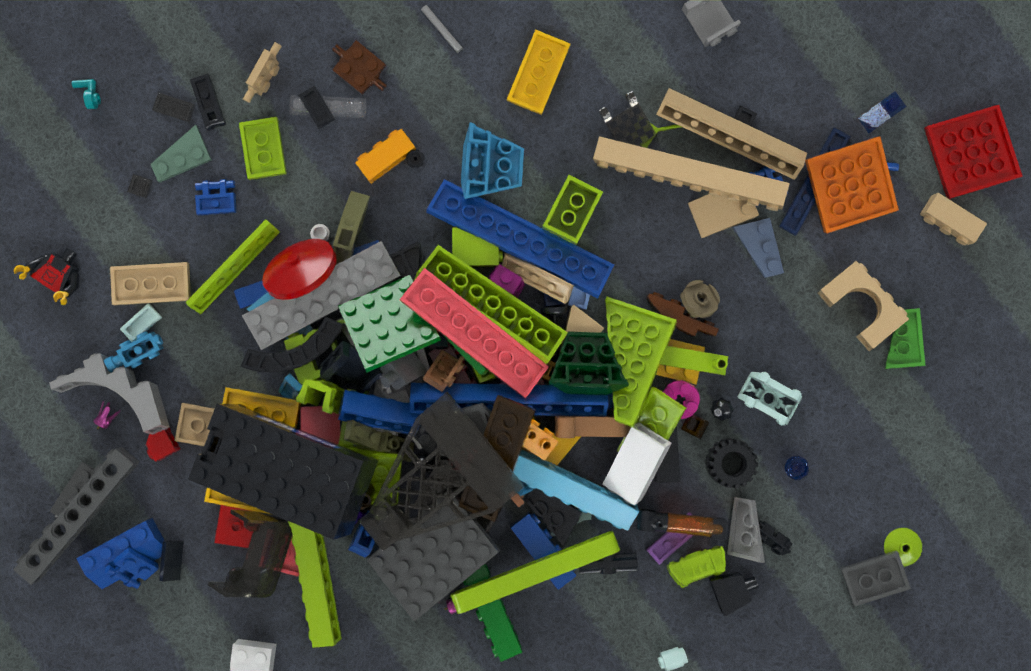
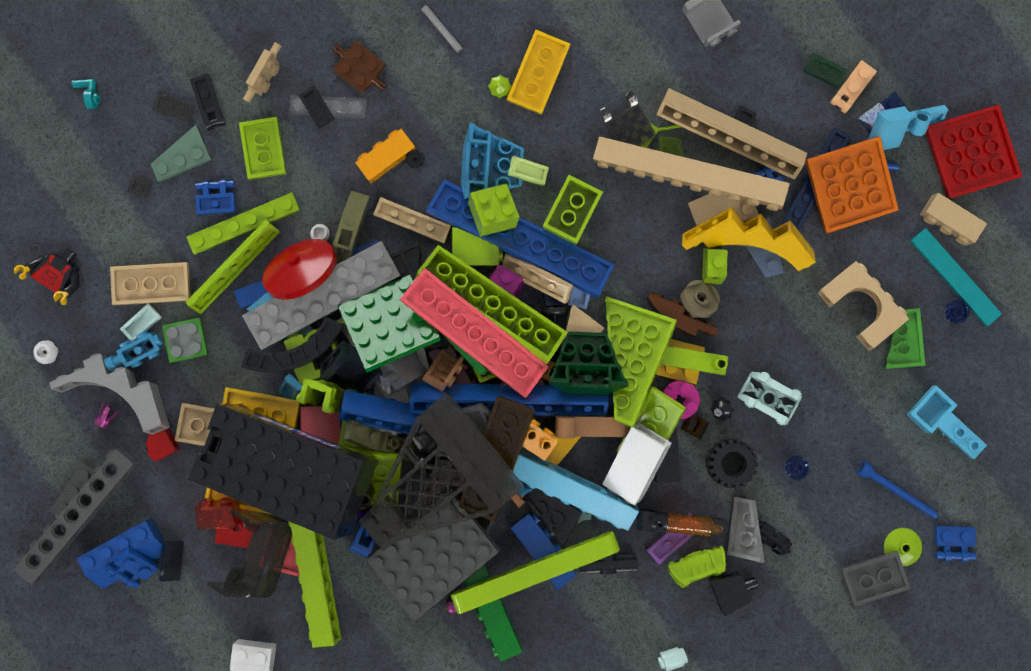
none -> white plate [33,340,59,364]
none -> light grey piece [162,318,209,363]
none -> lime plate [187,192,300,255]
none -> clear red brick [194,497,242,529]
none -> tan plate [373,197,452,244]
none -> lime brick [468,184,520,237]
none -> lime piece [488,75,512,99]
none -> yellowish green tile [508,156,549,186]
none -> clear neon green piece [659,136,684,157]
none -> yellow arch [682,207,816,271]
none -> lime torso [702,248,728,285]
none -> clear green plate [803,53,847,88]
none -> light nougat plate [830,60,877,114]
none -> blue piece [856,461,938,519]
none -> medium azure plate [868,105,948,150]
none -> medium azure plate [907,385,987,459]
none -> teal tile [910,228,1002,327]
none -> blue plate [935,526,976,562]
none -> clear blue plate [945,300,970,324]

